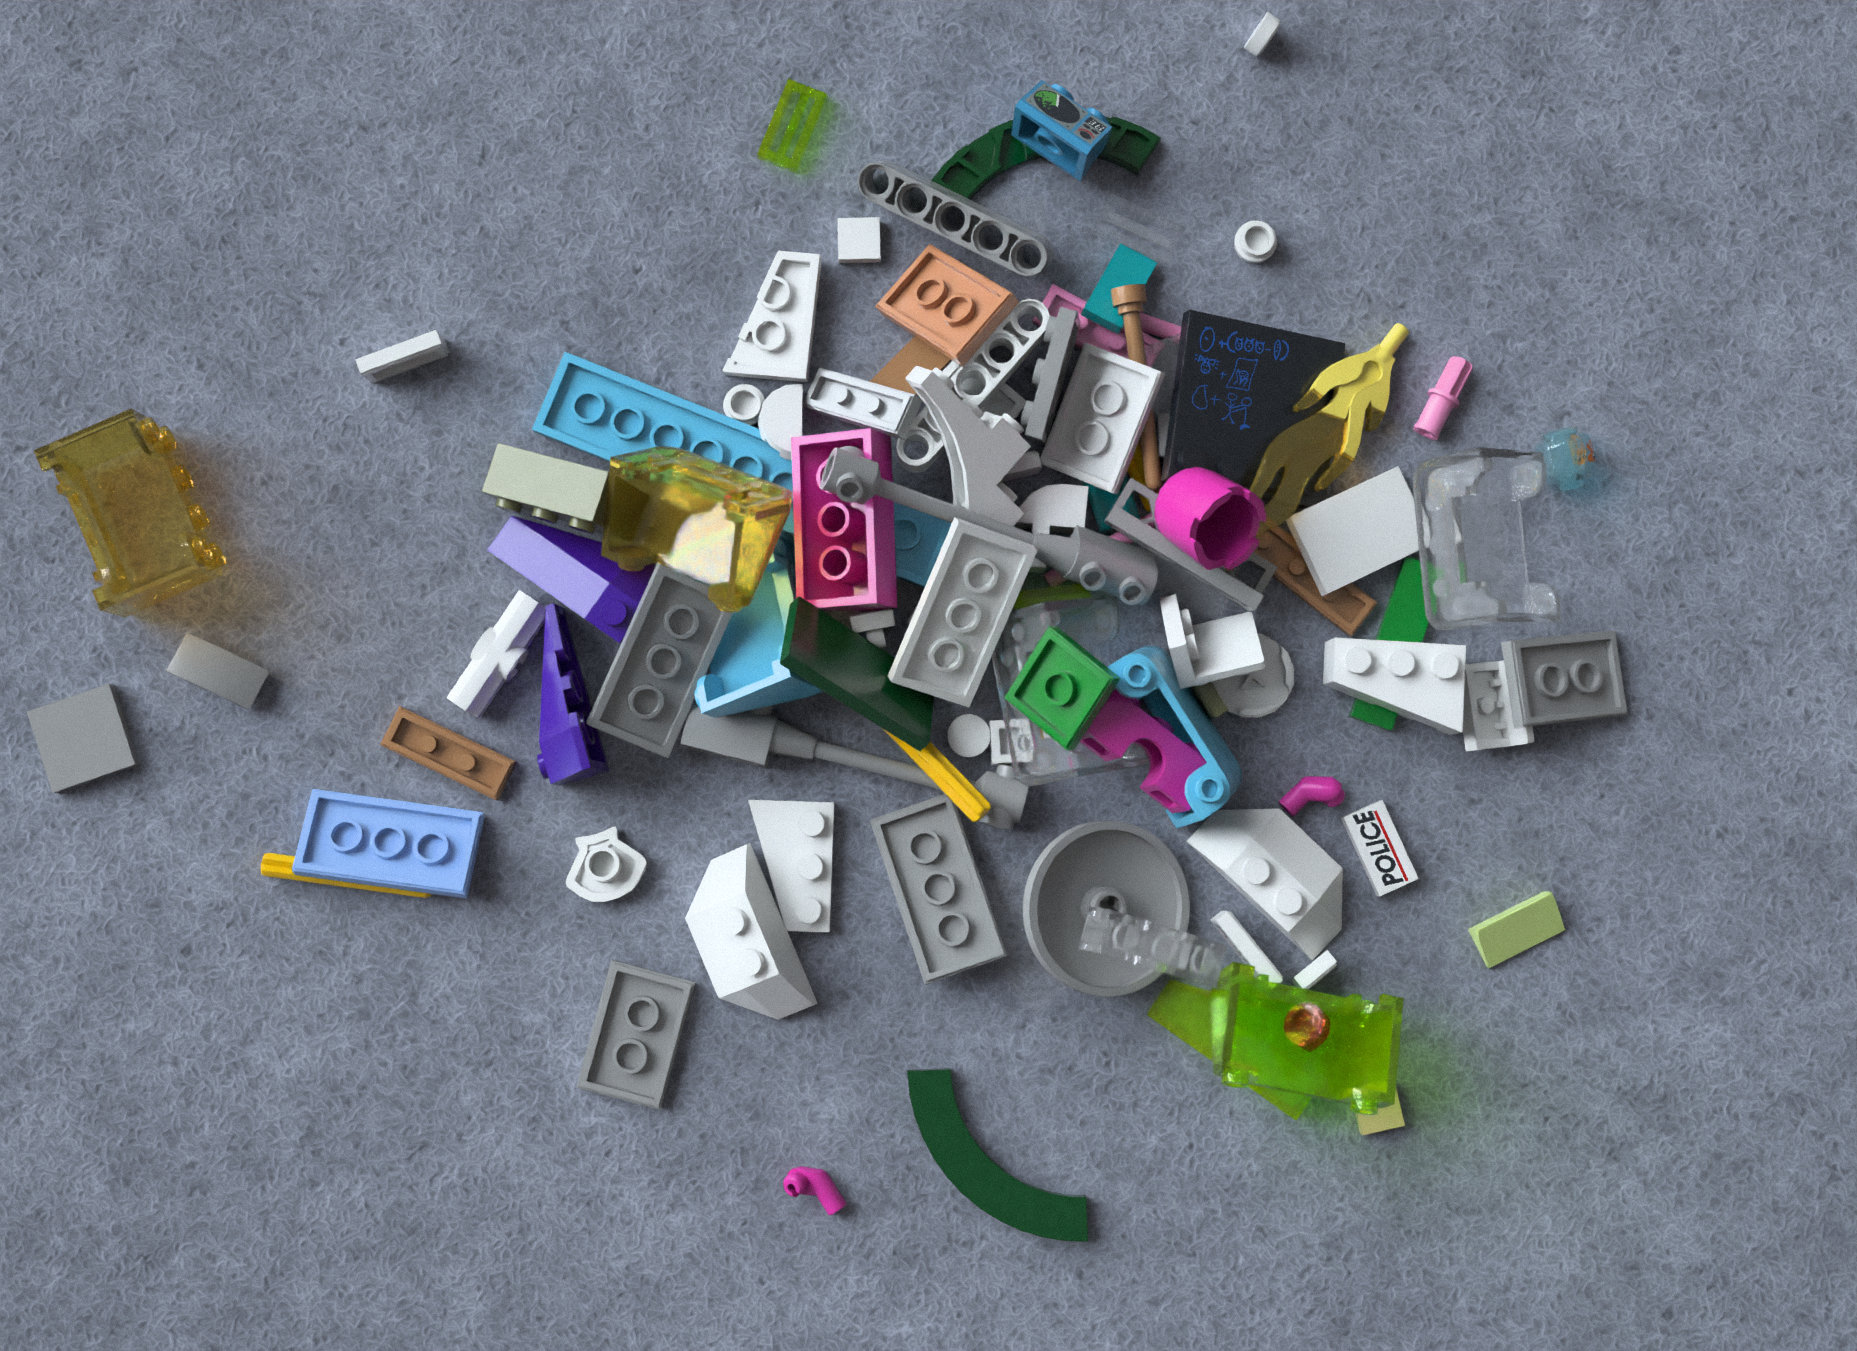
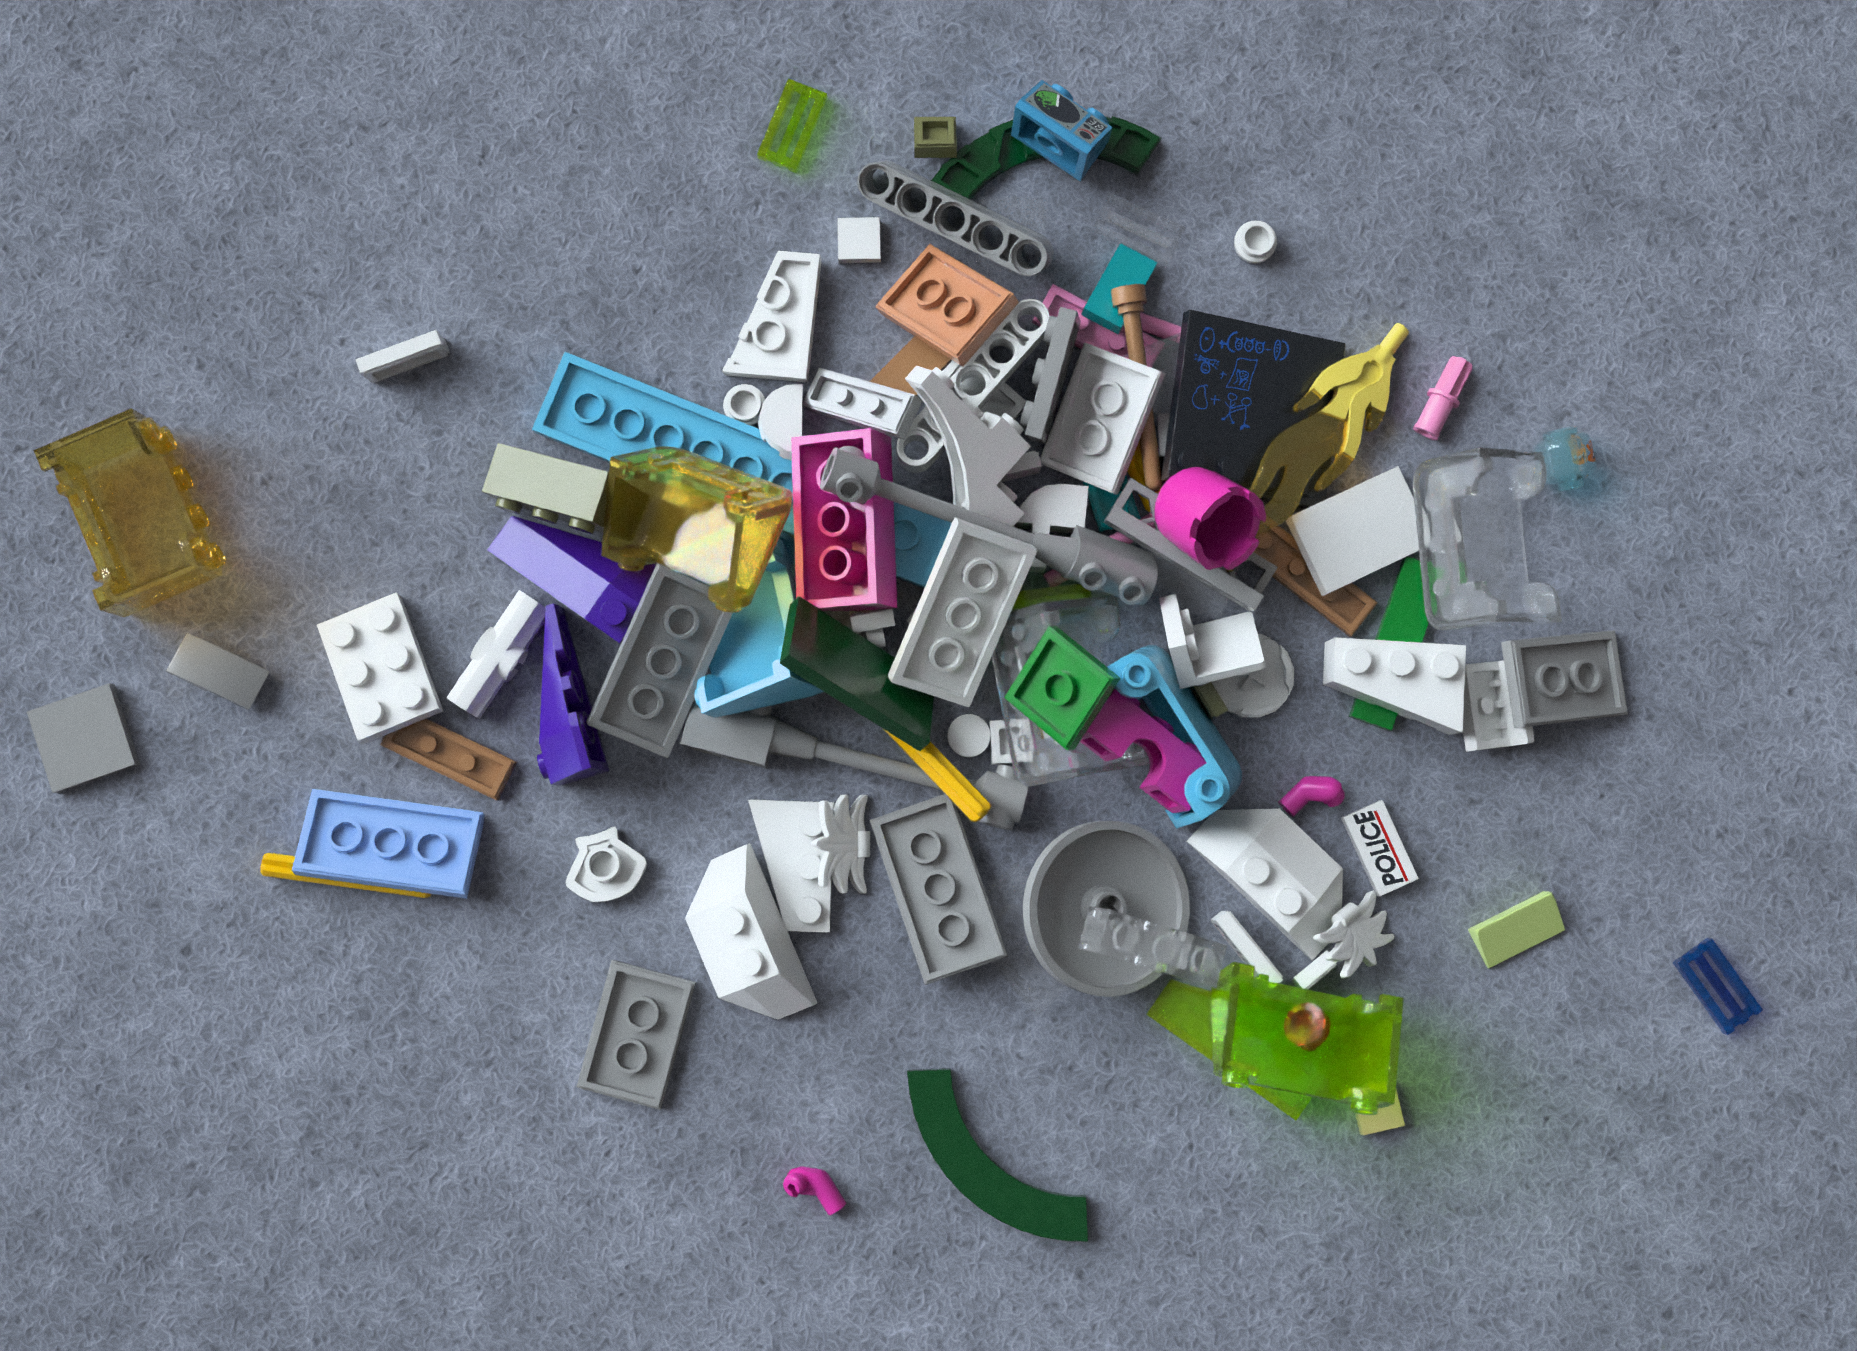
white tile [1244,12,1281,56] -> none
none -> white plate [317,592,443,744]
none -> white piece [811,795,870,894]
none -> olive tile [914,117,957,158]
none -> white piece [1314,890,1395,979]
none -> clear blue tile [1672,938,1763,1035]

